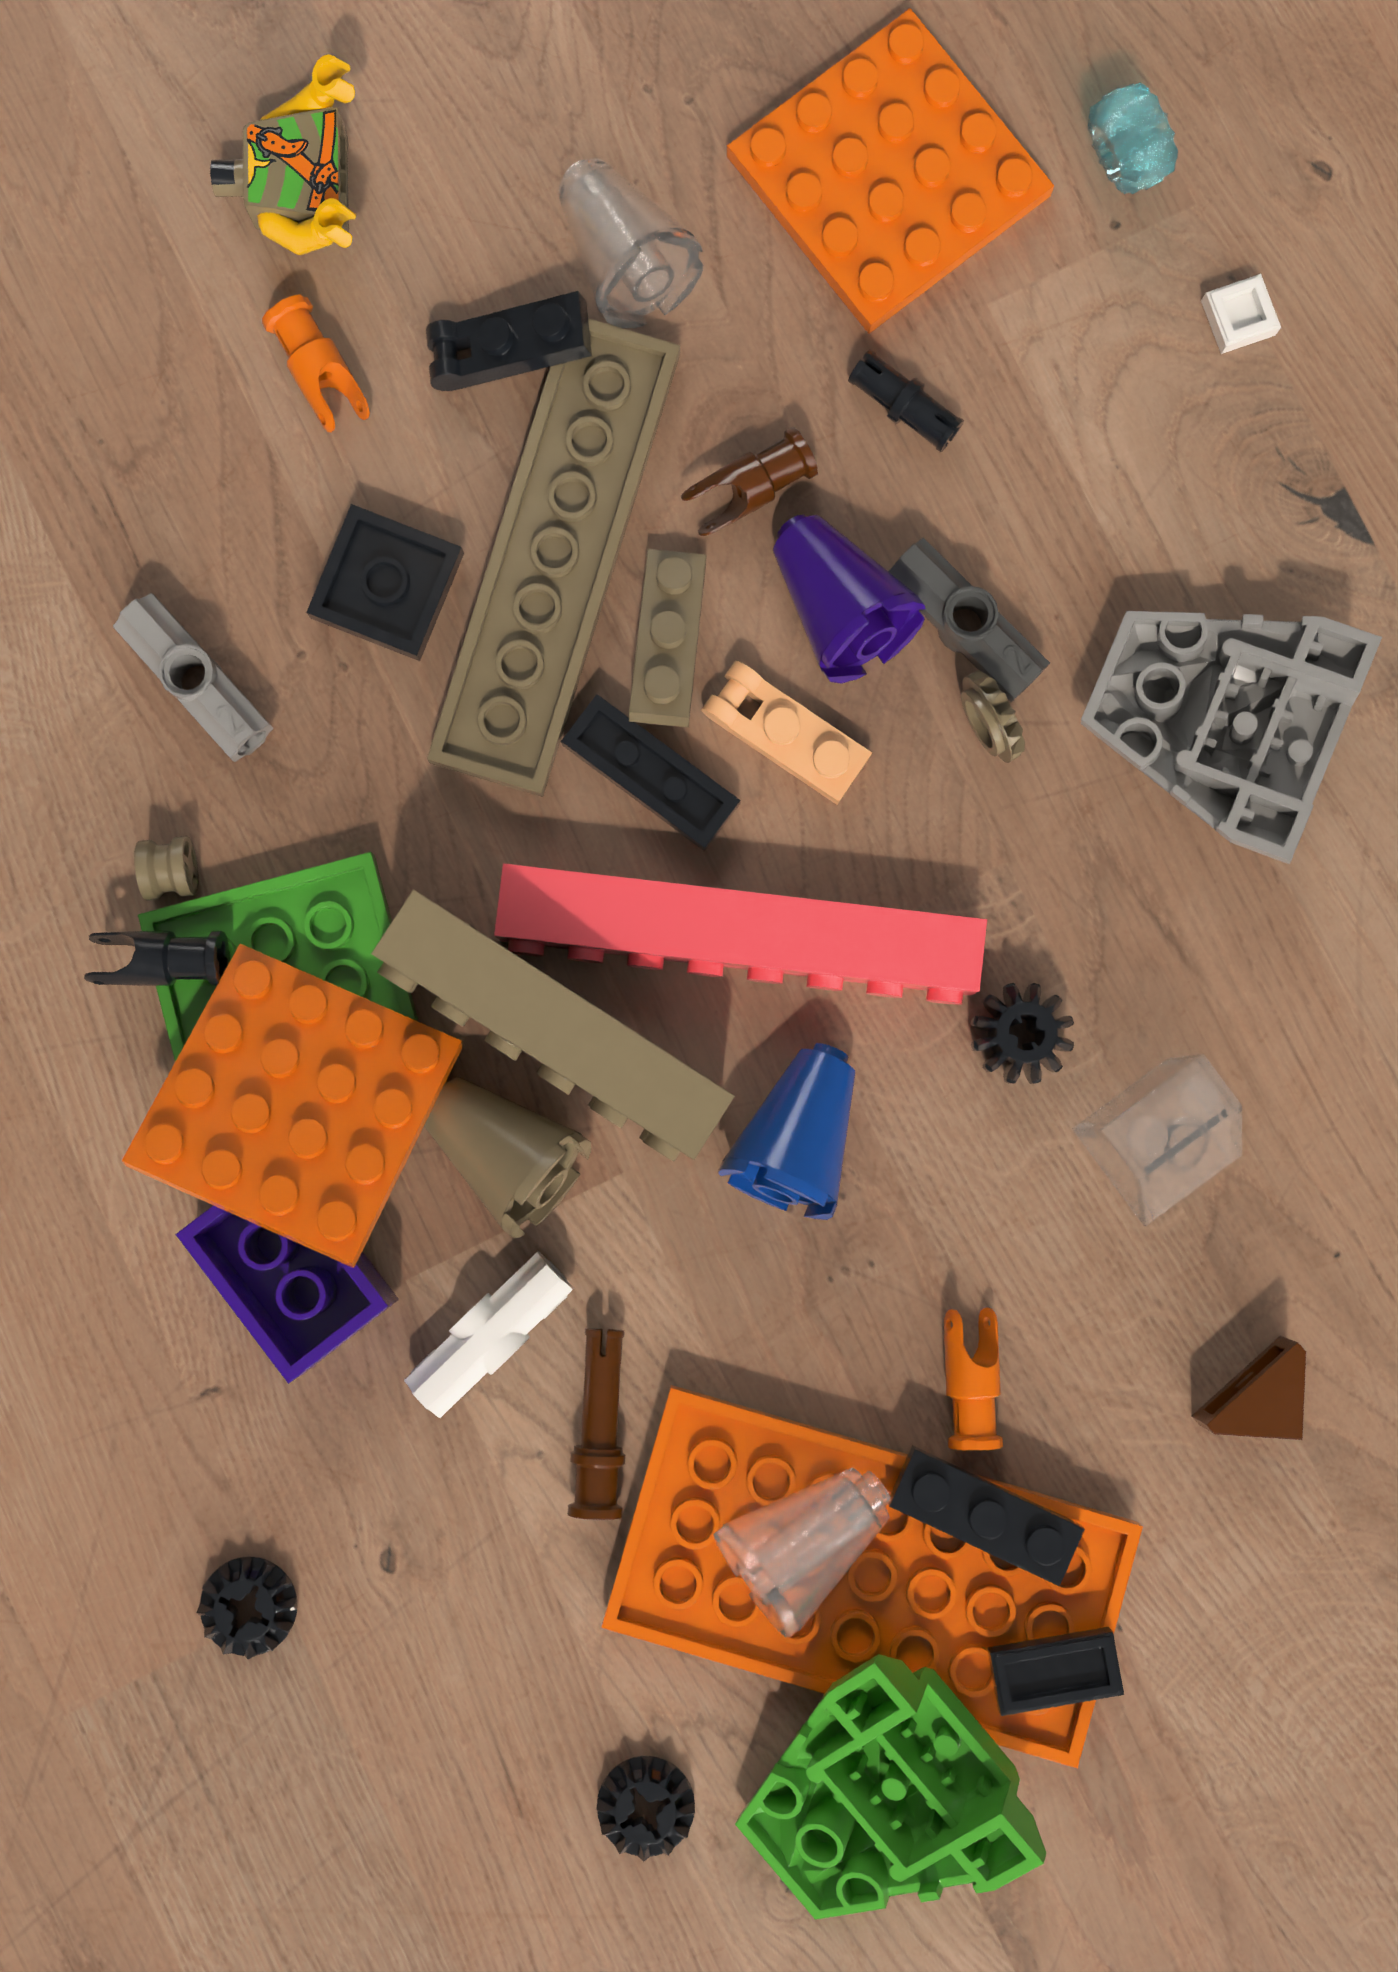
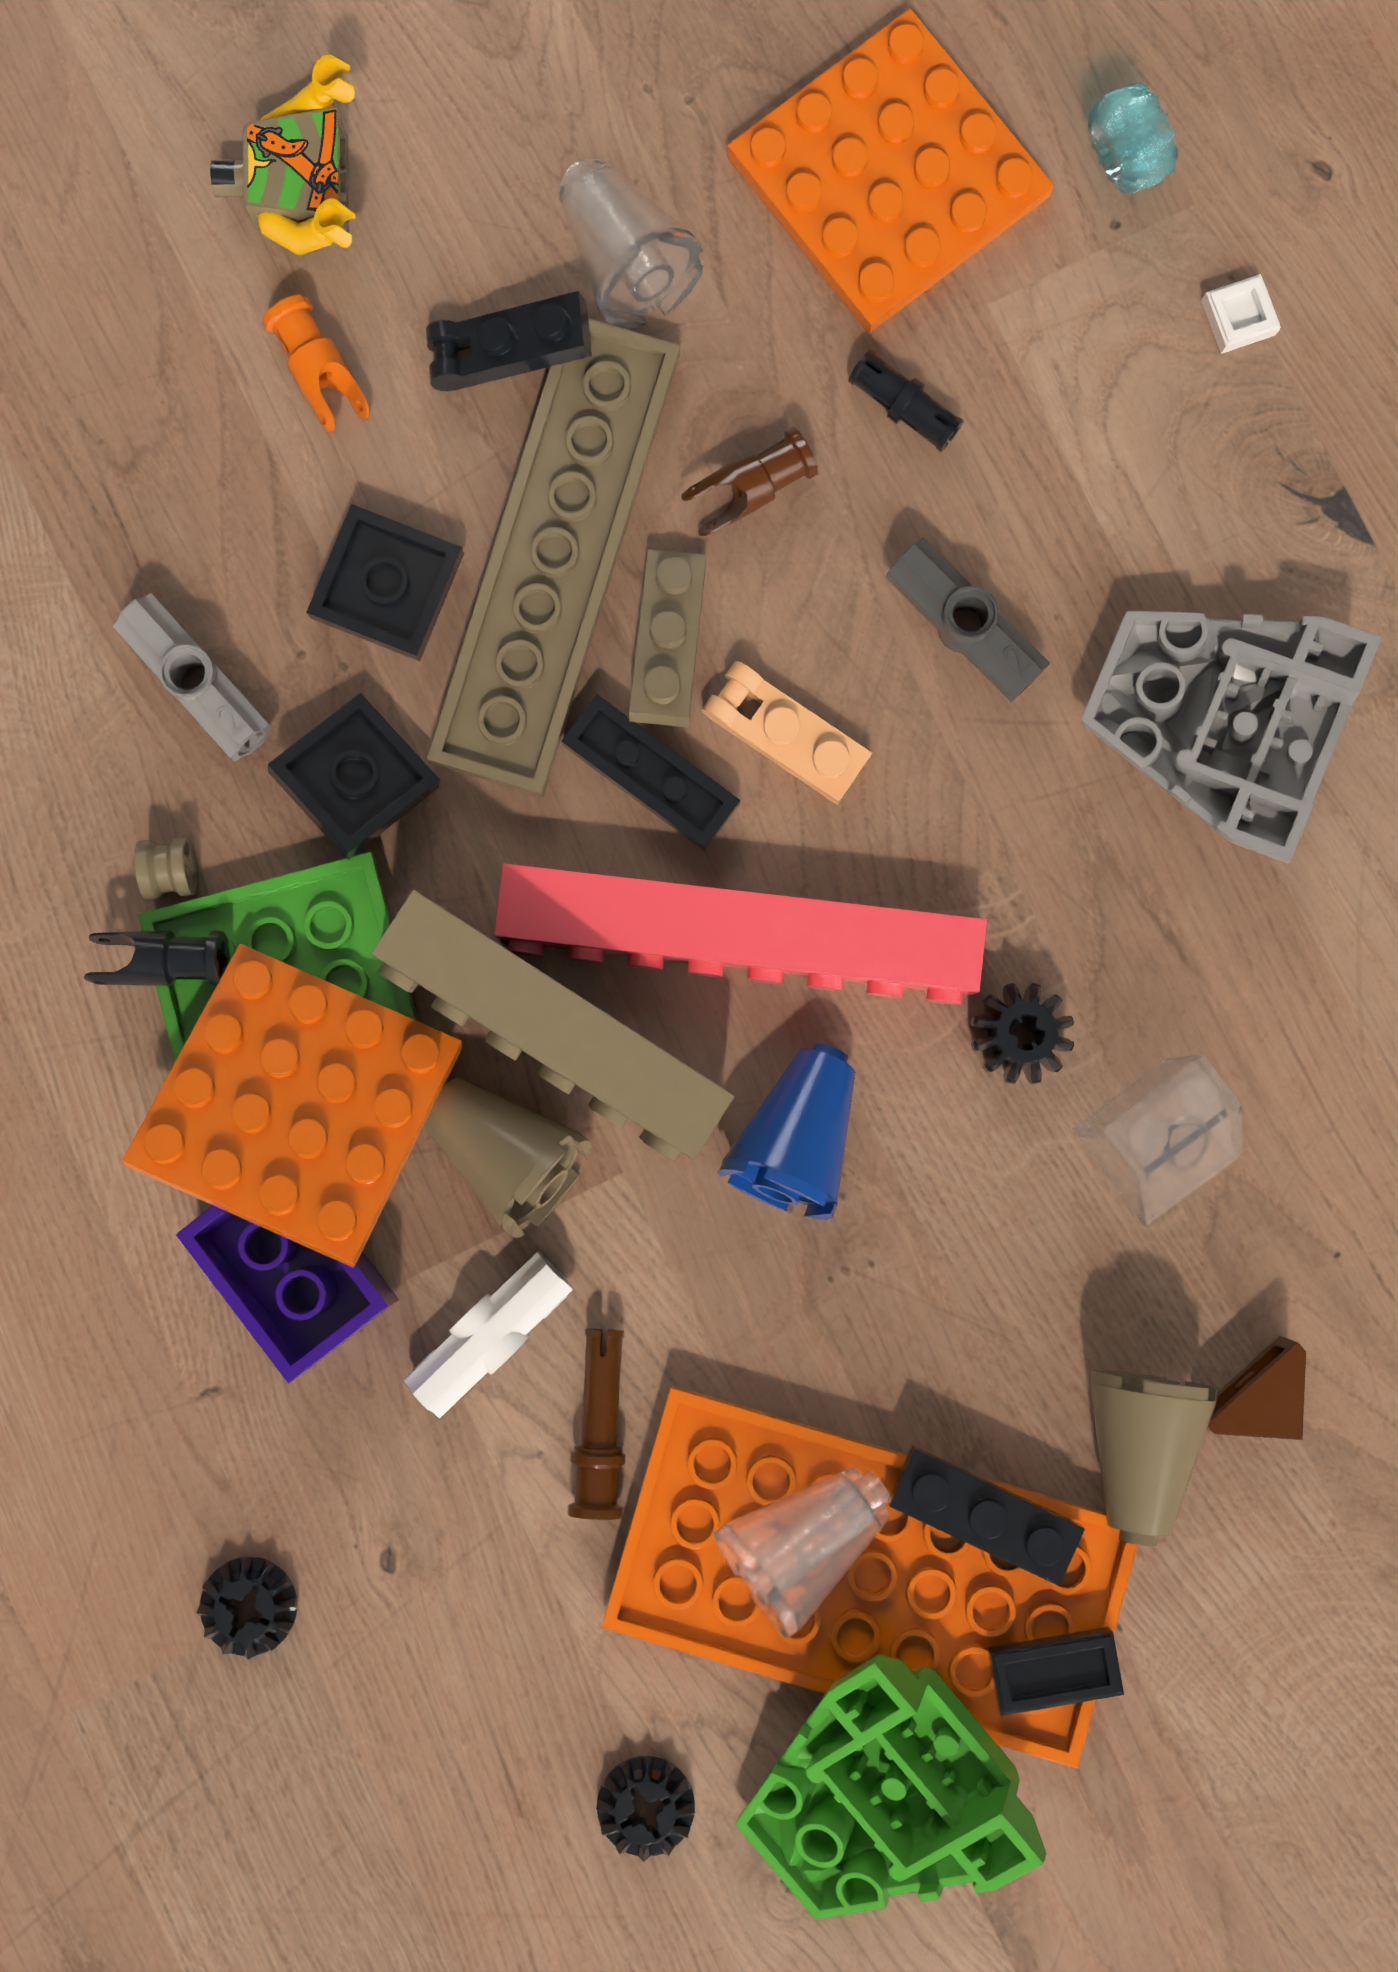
dark purple cone [773,515,926,684] -> none
orange piece [944,1307,1003,1450] -> none
dark tan gear [961,670,1025,763] -> none
none -> black plate [268,693,440,860]
none -> dark tan cone [1091,1370,1218,1546]

